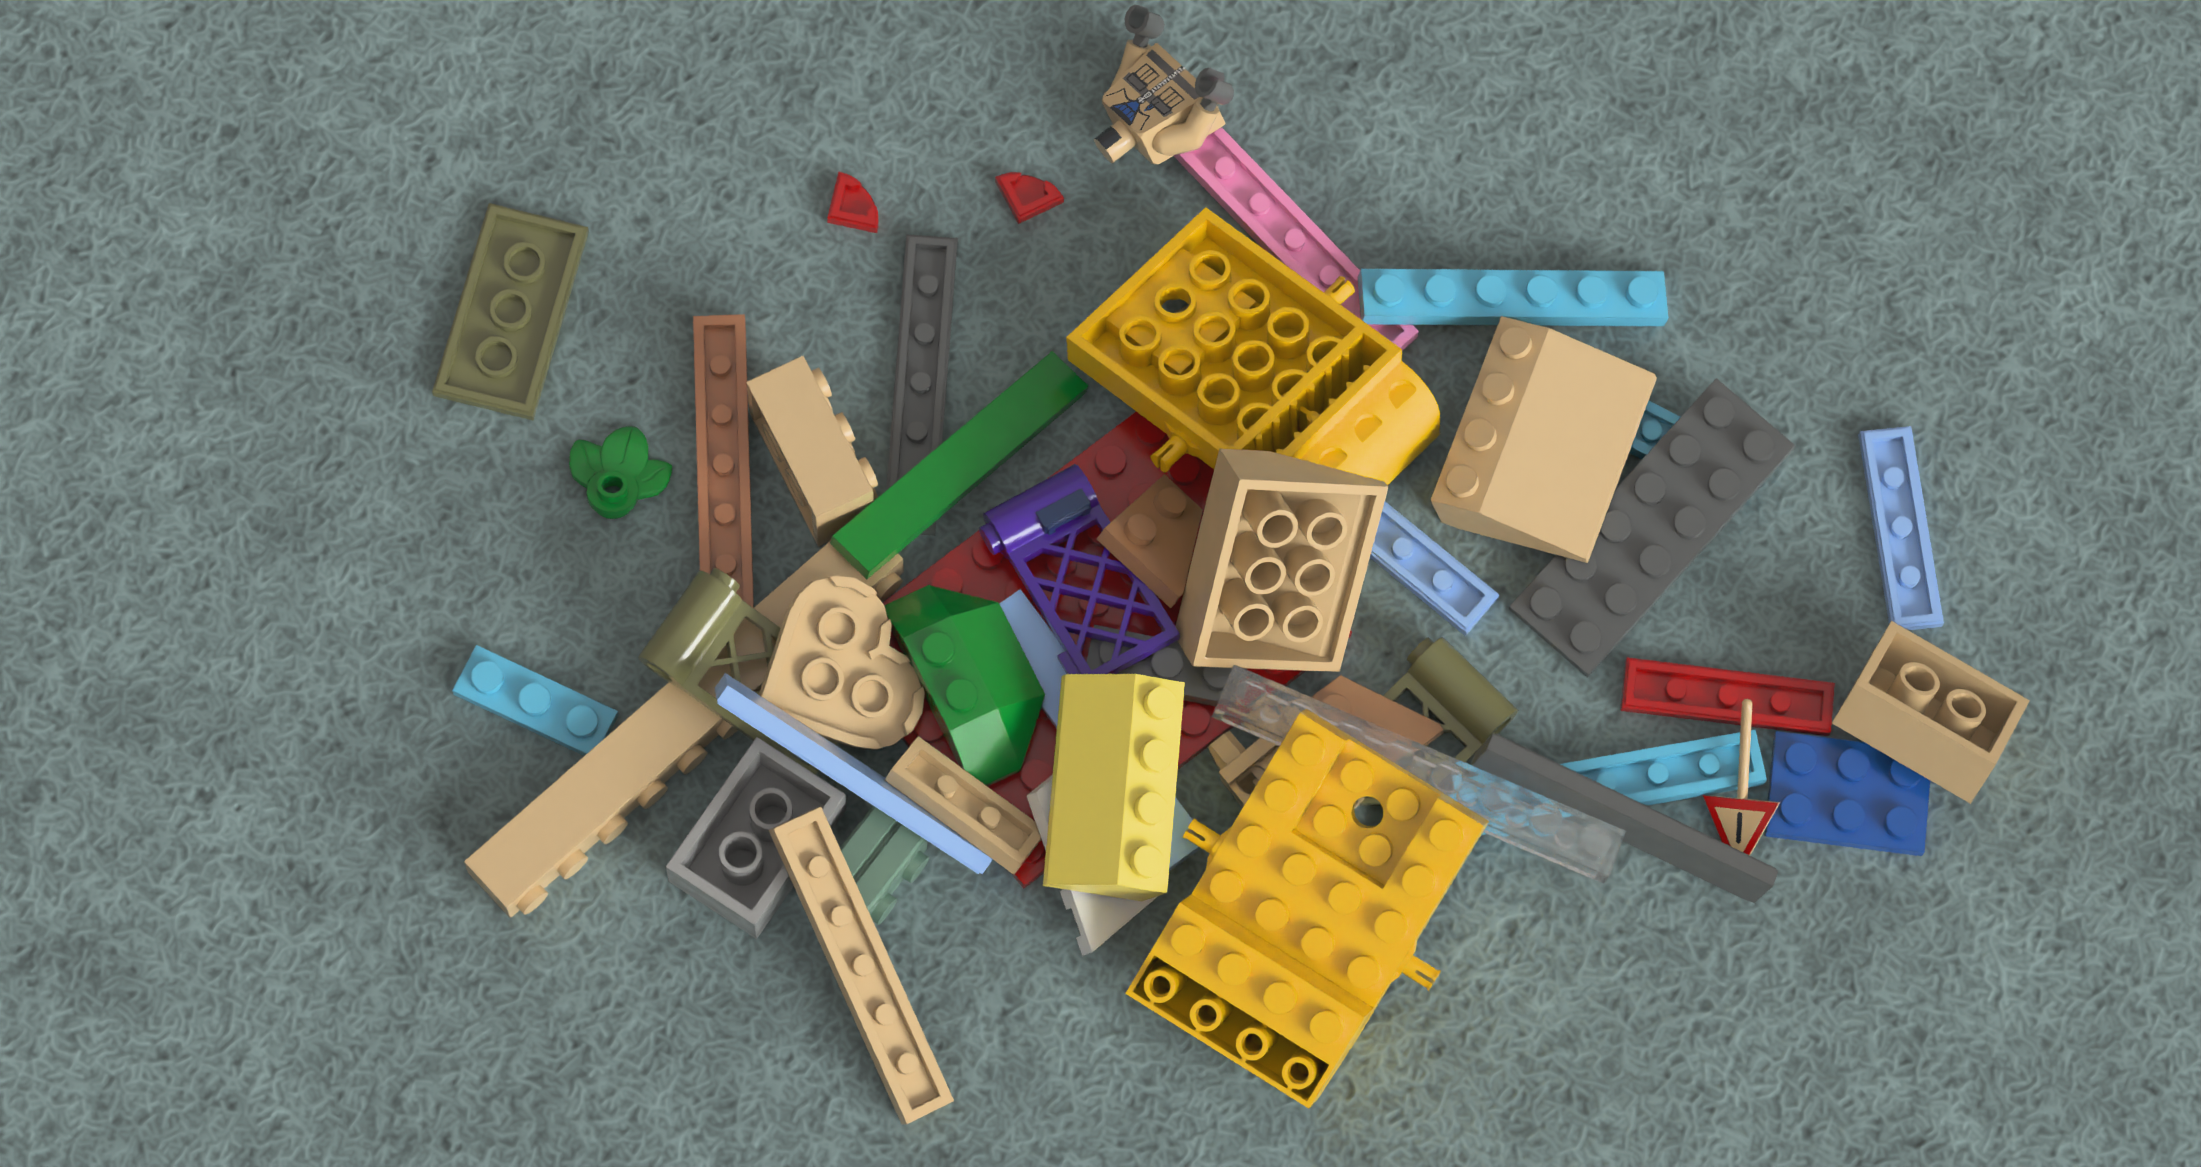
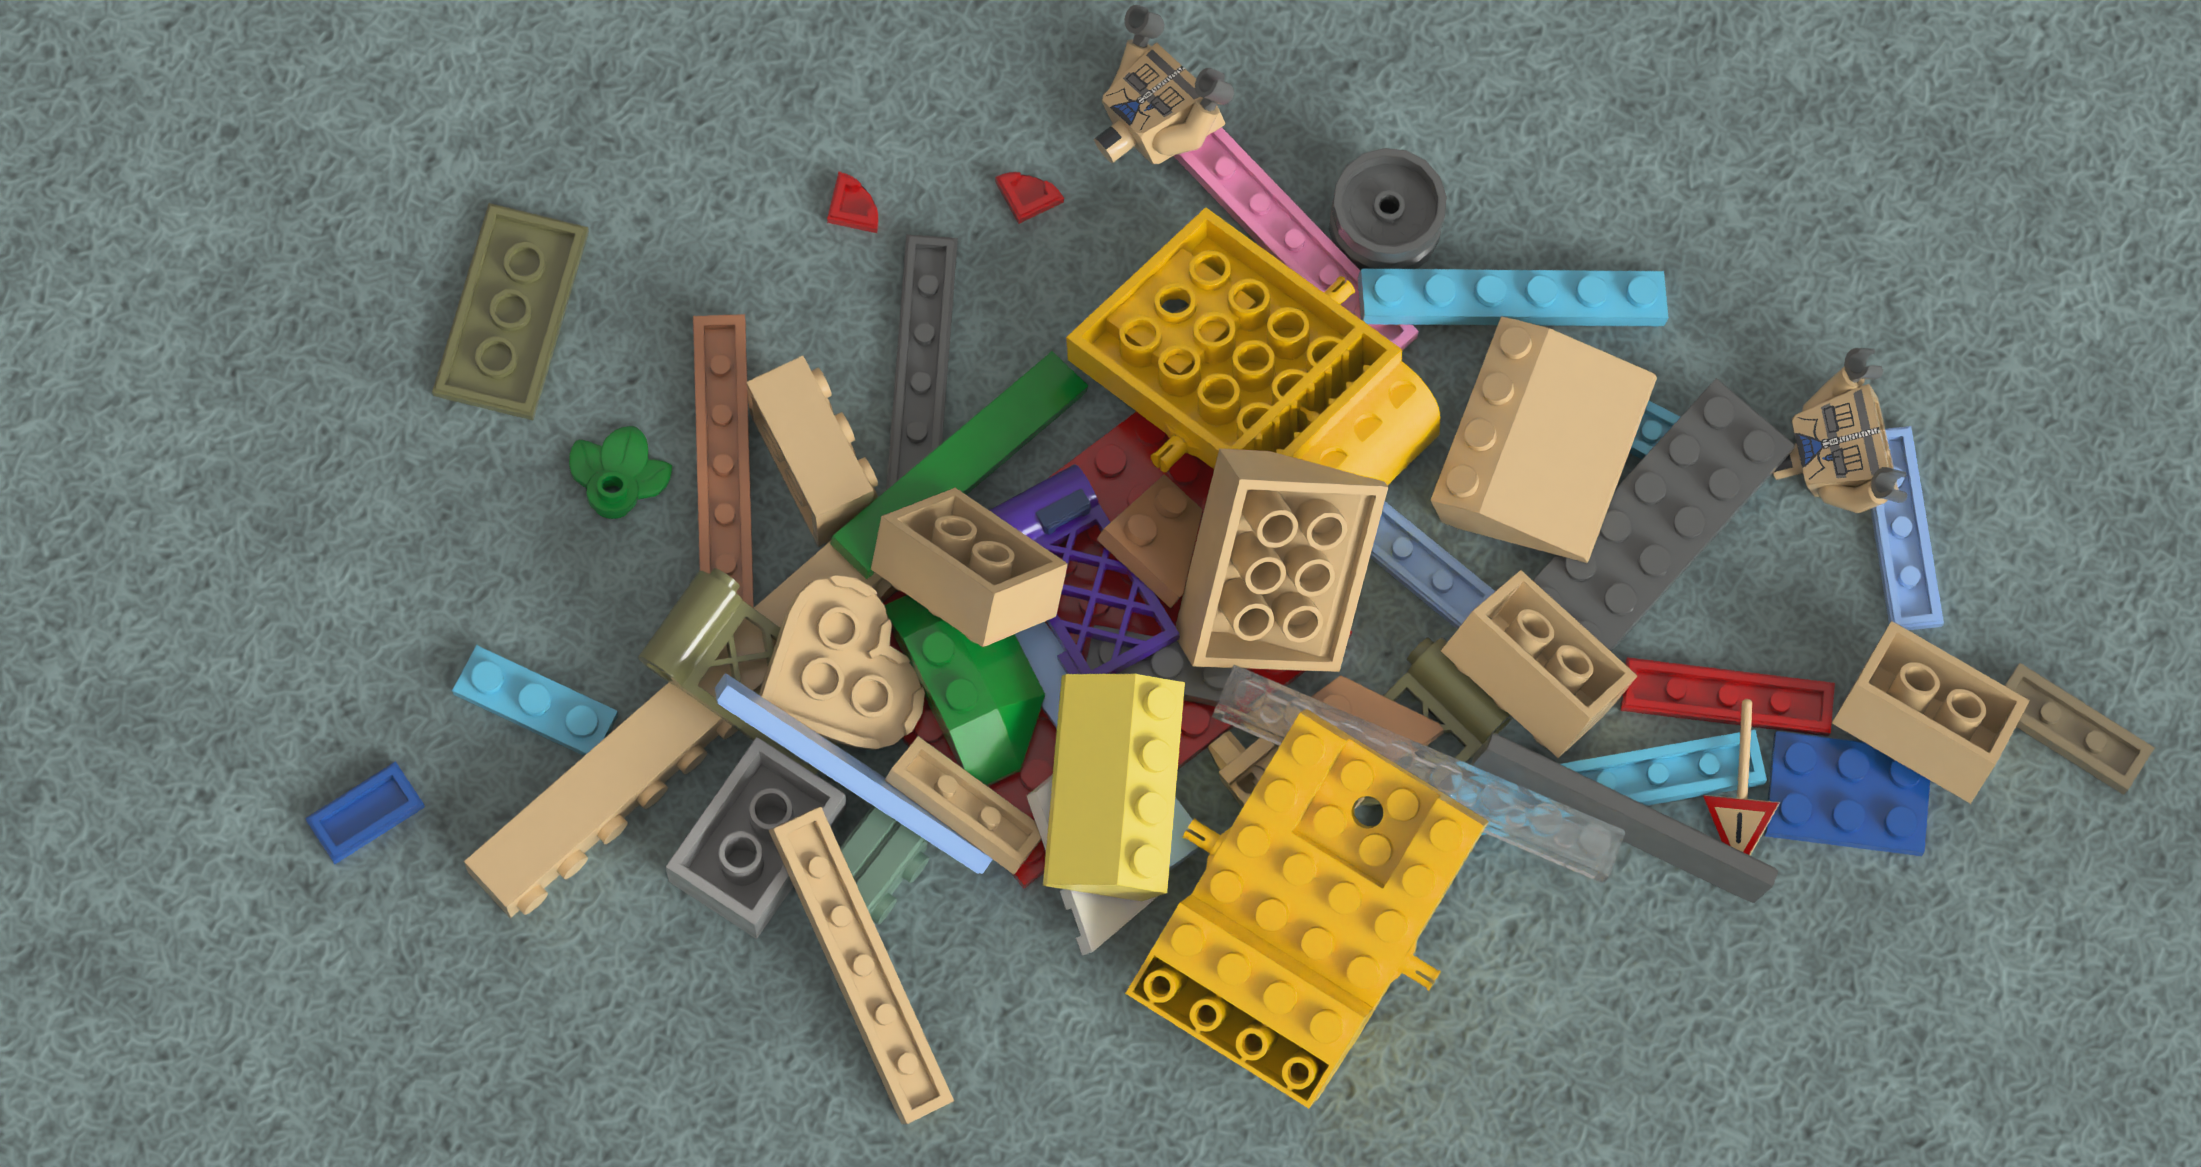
none -> blue tile [305,761,425,865]
none -> tan brick [871,488,1068,647]
none -> dark grey wheel [1329,148,1447,270]
none -> tan brick [1441,570,1637,758]
none -> torso [1773,348,1907,513]
none -> dark tan plate [2005,663,2155,795]

